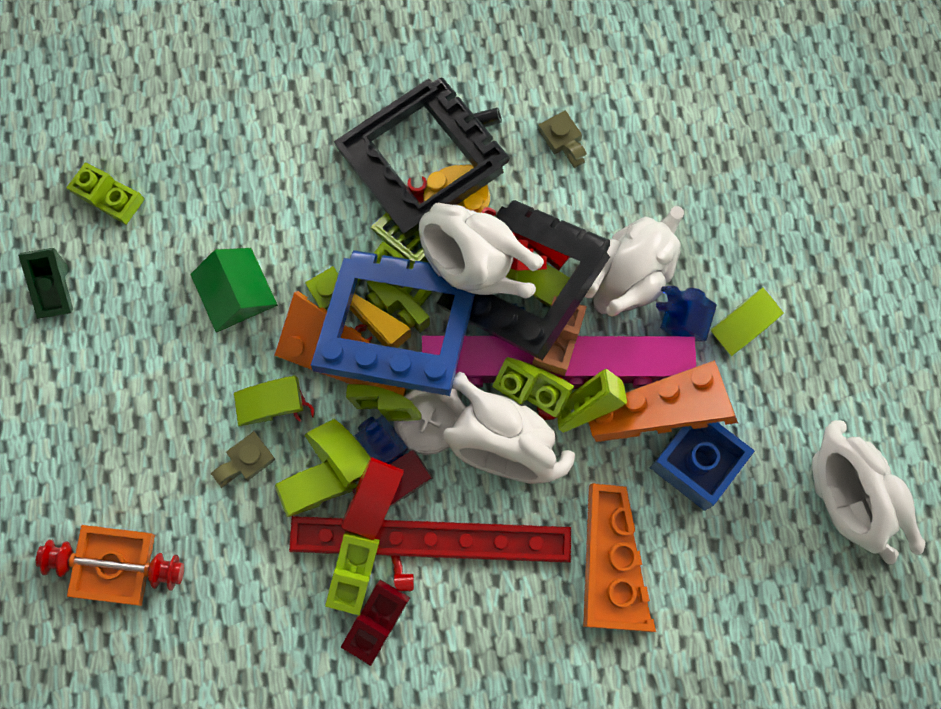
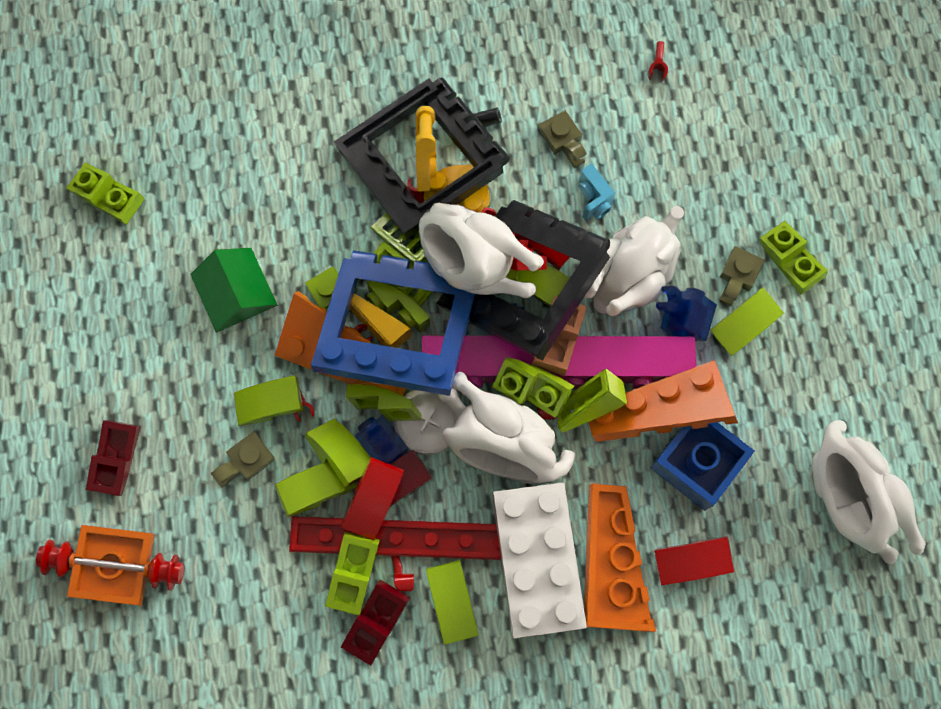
dark green slope [18,248,73,319] -> none
none -> dark red slope [85,420,141,496]
none -> yellow plate [415,106,437,191]
none -> lime slope [426,560,479,645]
none -> white brick [492,482,587,639]
none -> medium azure bracket [578,163,615,221]
none -> red hand [647,41,668,82]
none -> red slope [654,536,735,586]
none -> olive plate [719,246,765,306]
none -> lime slope [759,220,828,295]

